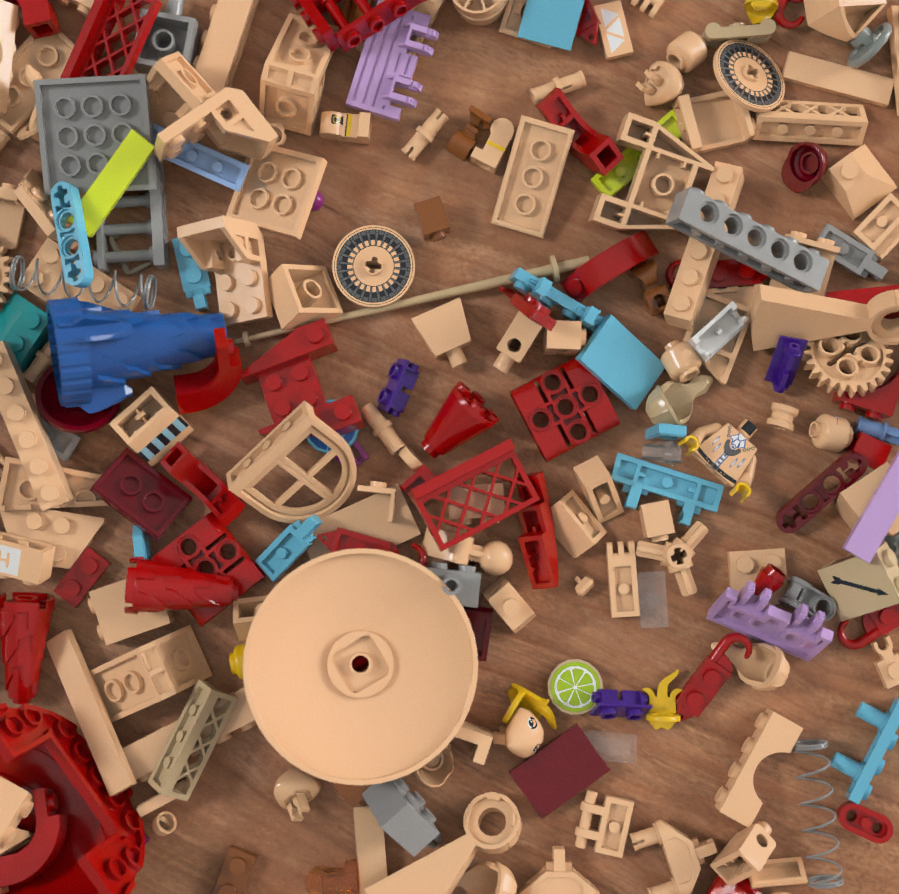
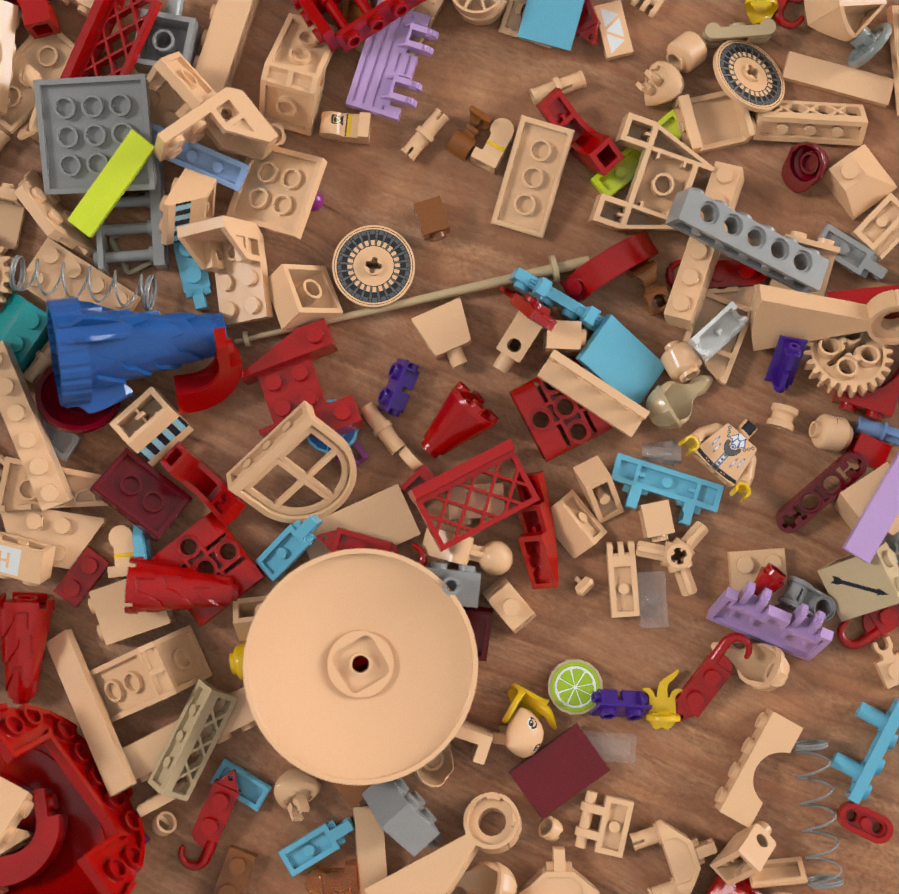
medium azure beam [50,181,94,289] -> none
light nougat bracket [357,481,397,523] -> none
medium azure tile [645,423,687,441] -> none
none -> light nougat leg [107,525,136,578]
none -> light nougat slope [158,168,217,245]
none -> red plate [178,769,242,871]
none -> medium azure tile [210,757,273,812]
none -> medium azure hinge [278,816,354,877]
none -> light nougat fence [537,349,650,438]
none -> light nougat hinge [538,816,563,841]

